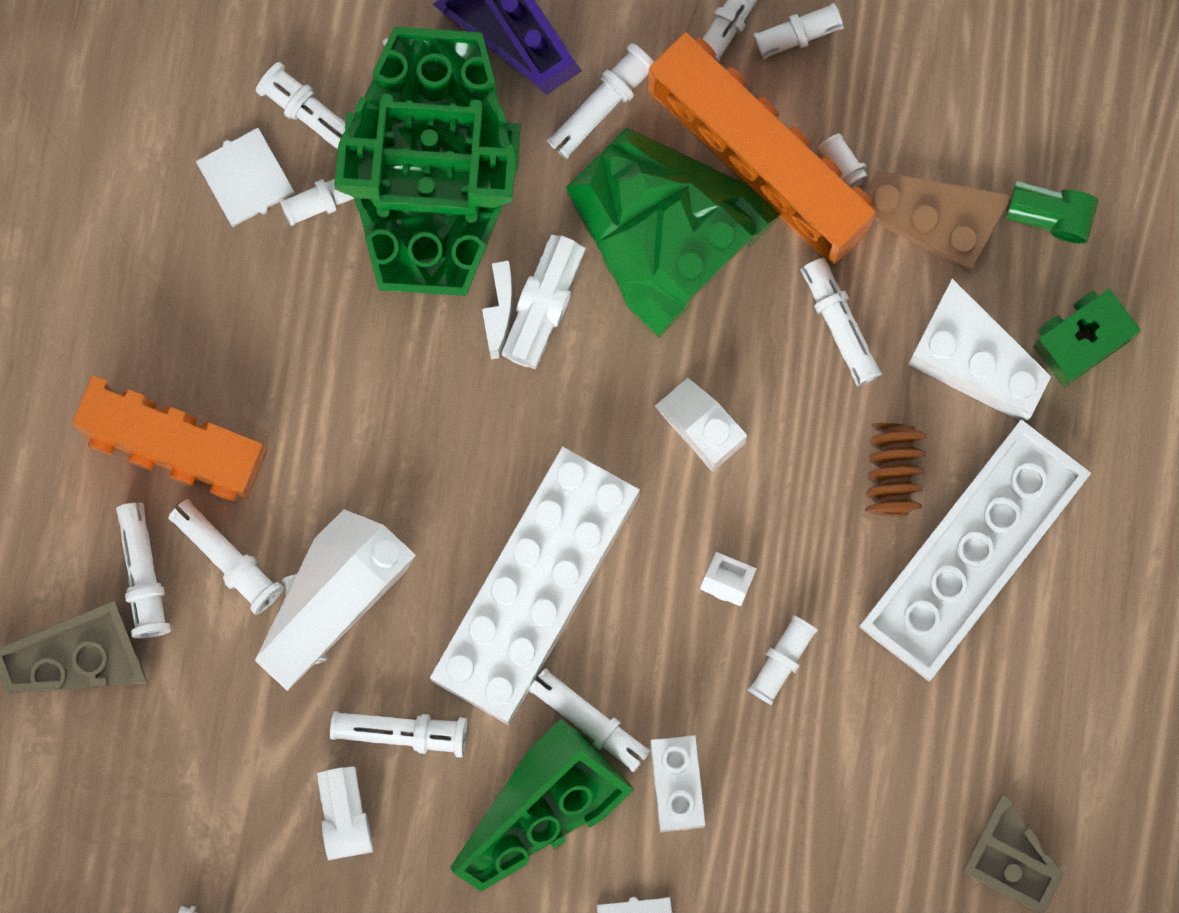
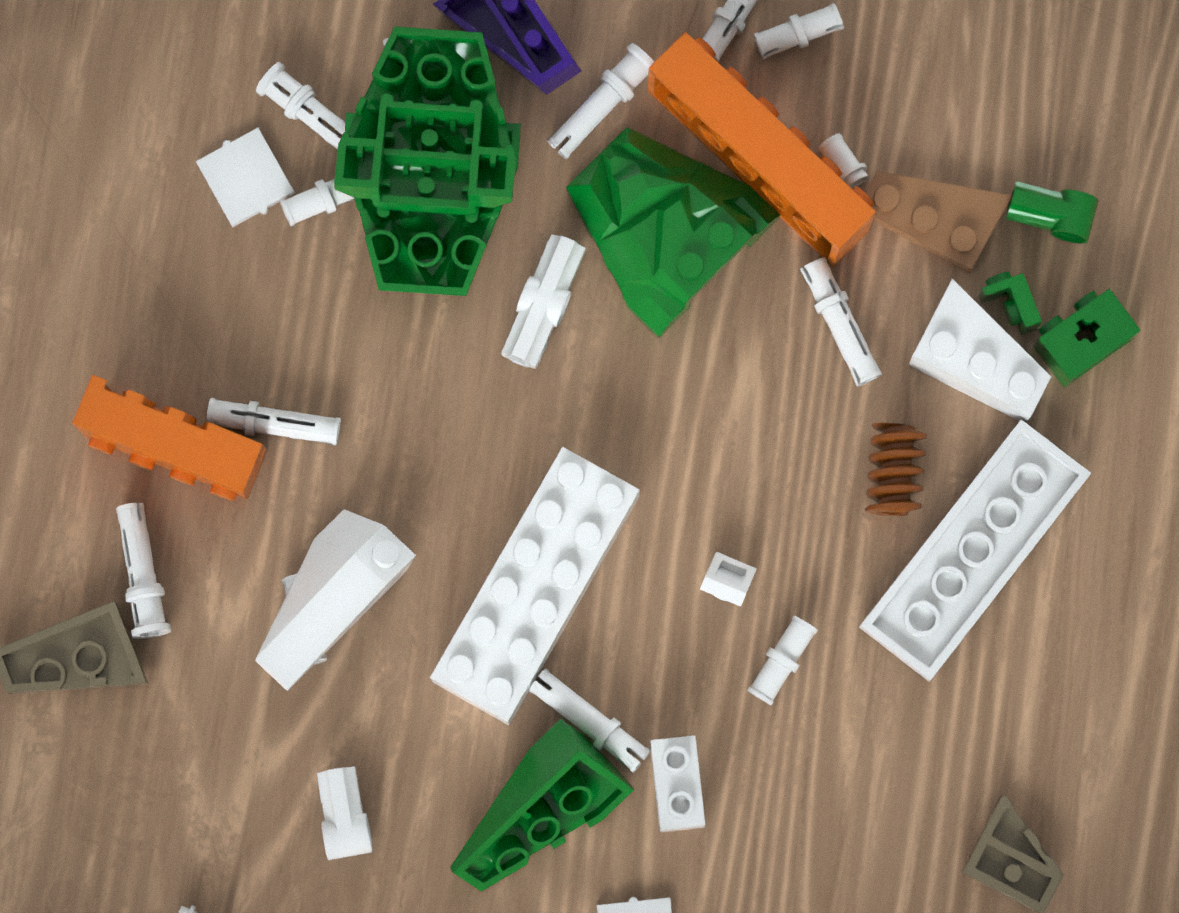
white pin [168,499,284,615] -> none
white pin [330,711,467,758] -> none
white slope [482,261,513,360] -> none
white slope [655,378,747,472] -> none
none -> white pin [206,398,341,446]
none -> green bracket [979,271,1042,335]

